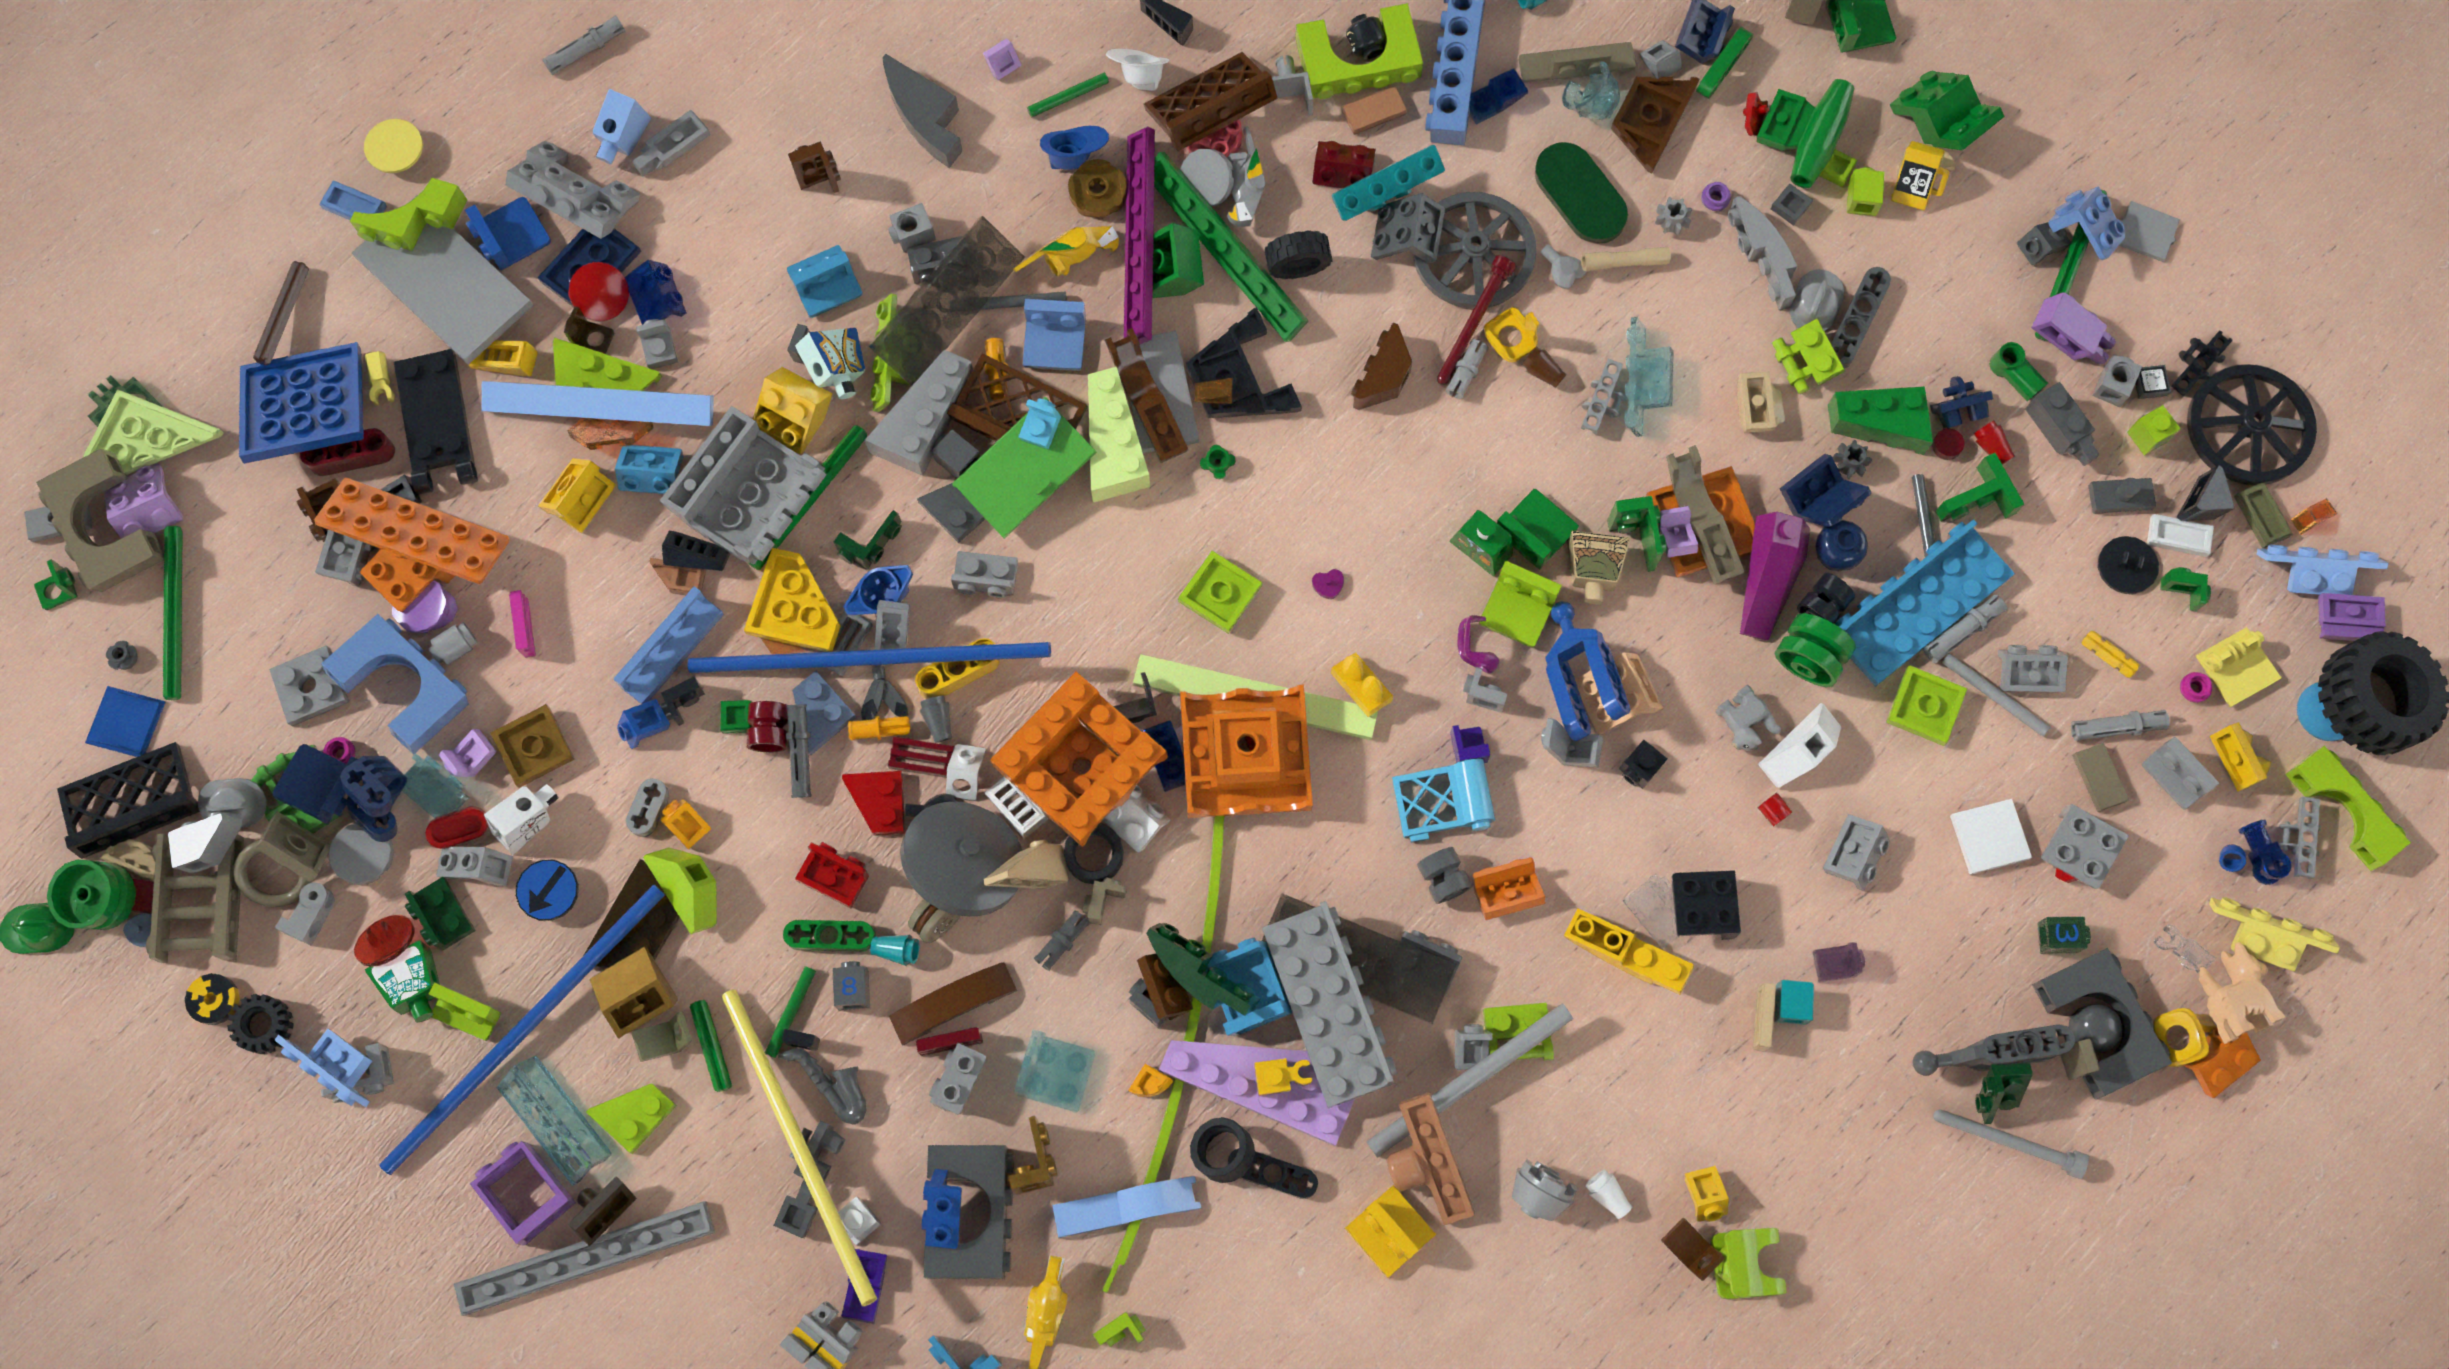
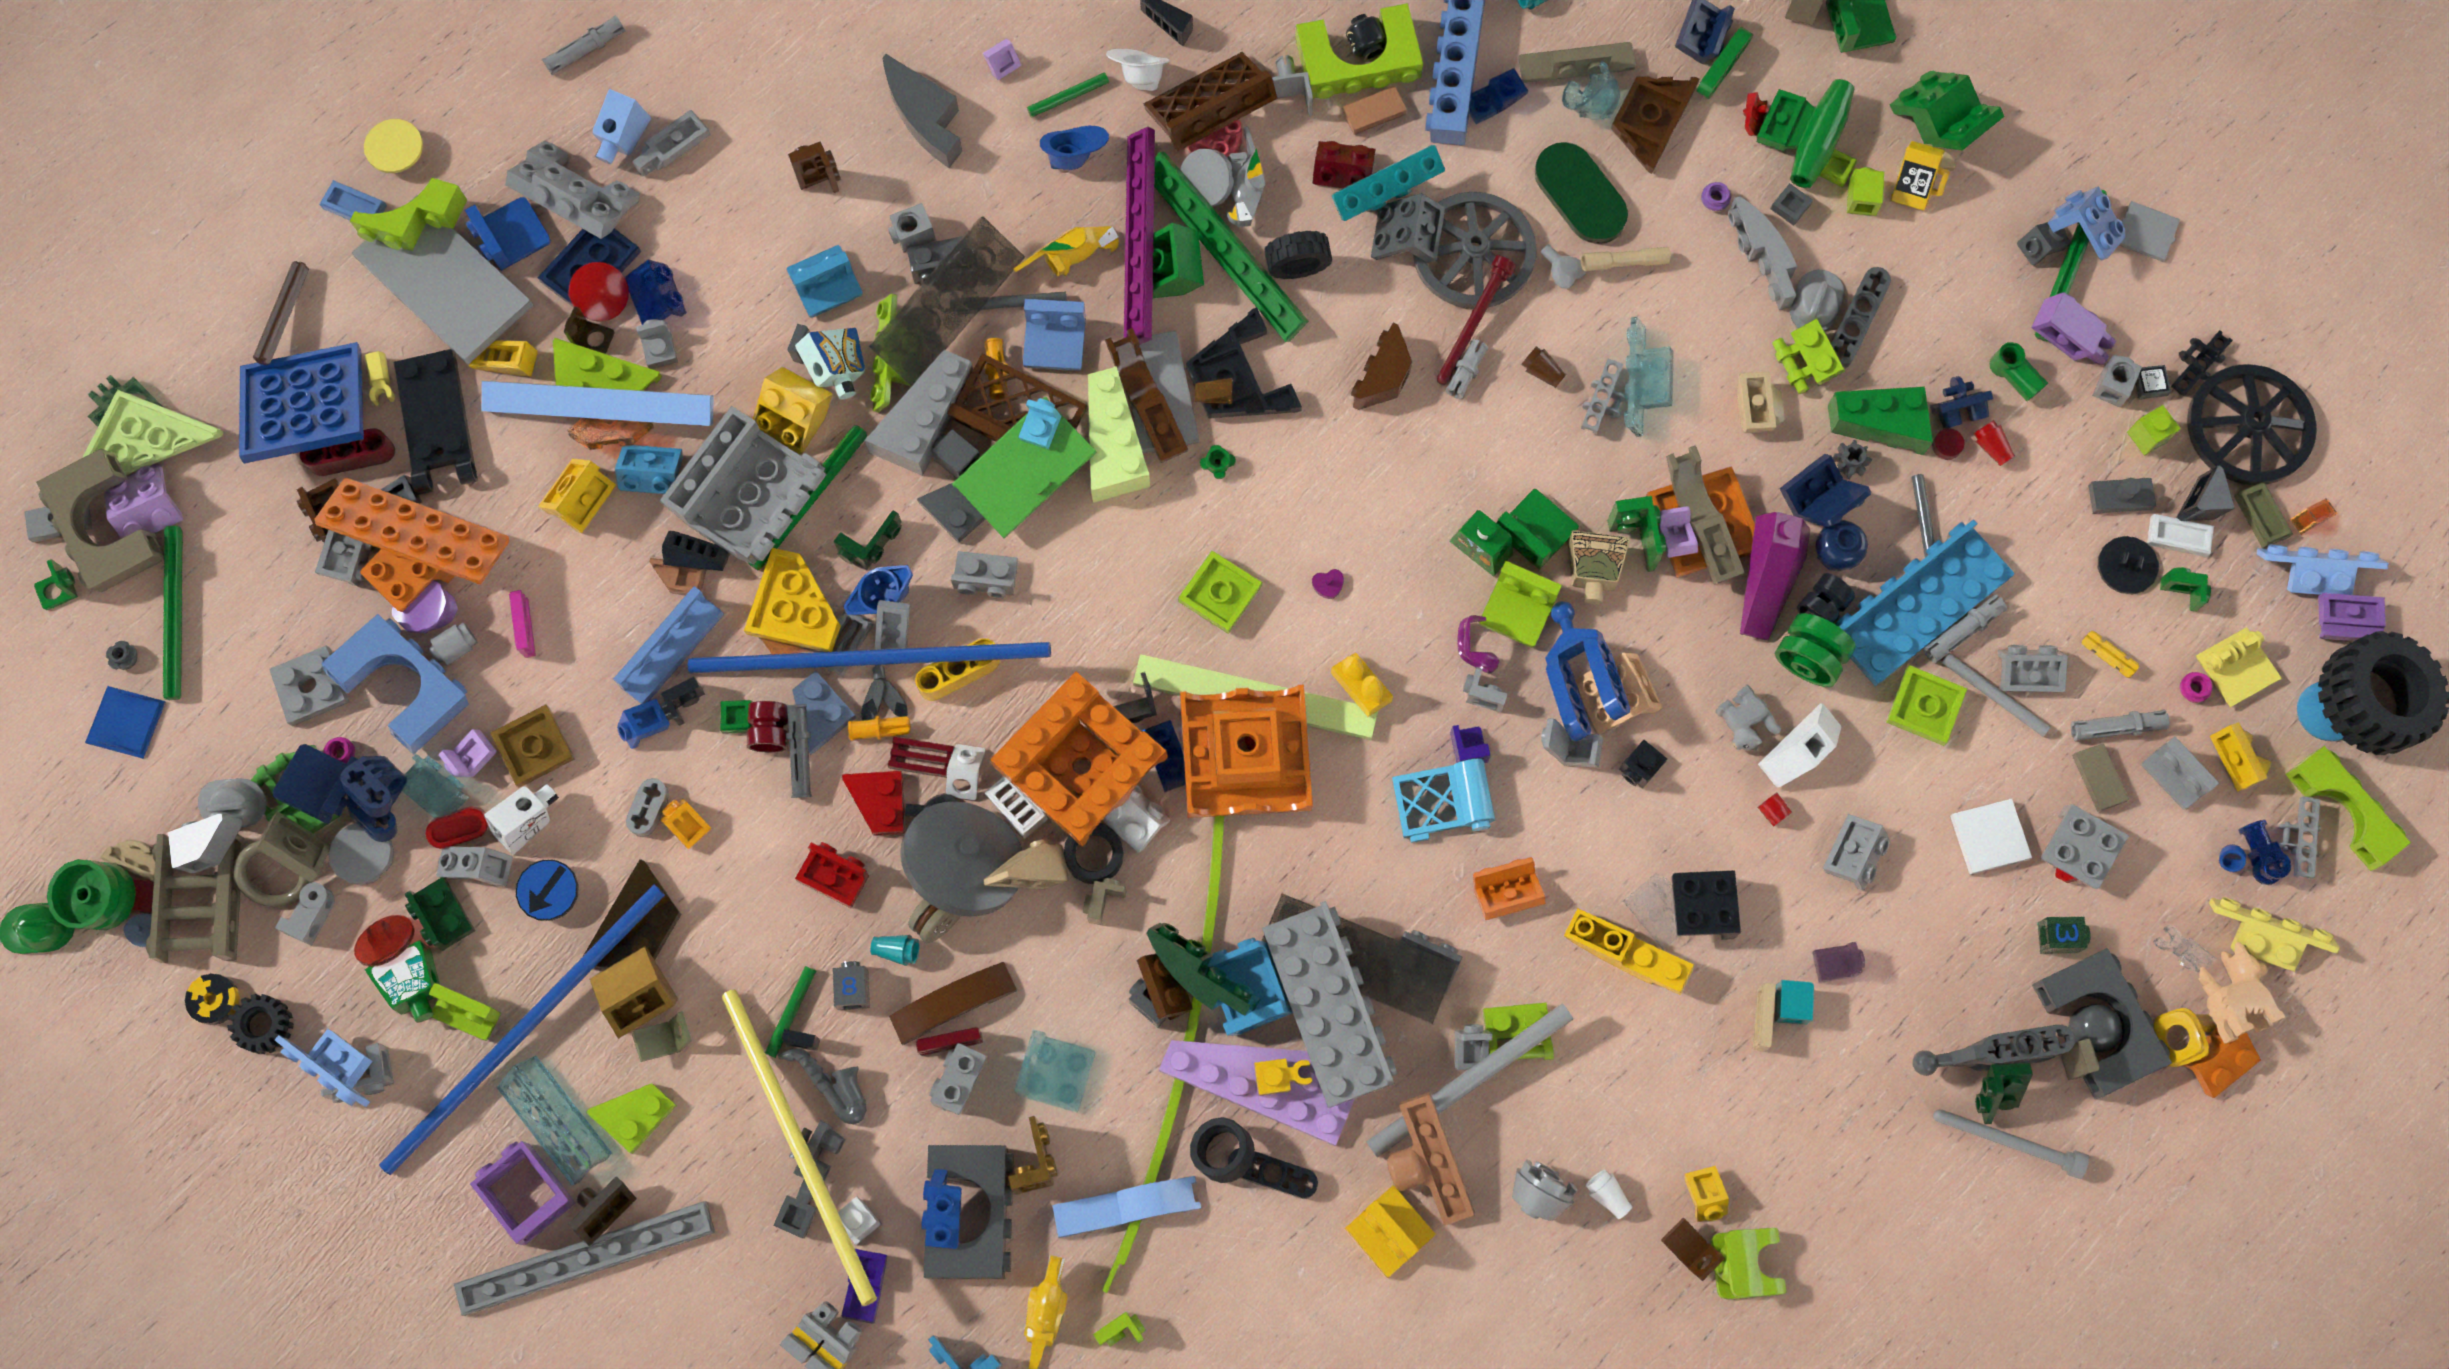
black fence [57,742,200,859] -> none
lime slope [643,847,717,934] -> none
green axle [690,1000,732,1092] -> none
green beam [783,920,876,952] -> none
dark grey cone [919,696,952,743] -> none
dark grey pin [1034,910,1090,971] -> none
pearl gold plate [1068,159,1126,217] -> none
light orange tile [1128,1063,1173,1097] -> none
dark grey wheel [1417,847,1472,904] -> none
yellow piece [1484,307,1539,362] -> none
light grey slope [1640,40,1682,79] -> none
light grey gear [1655,197,1692,235] -> none
green bracket [1935,453,2024,522] -> none
dark grey hinge [2025,382,2099,466] -> none

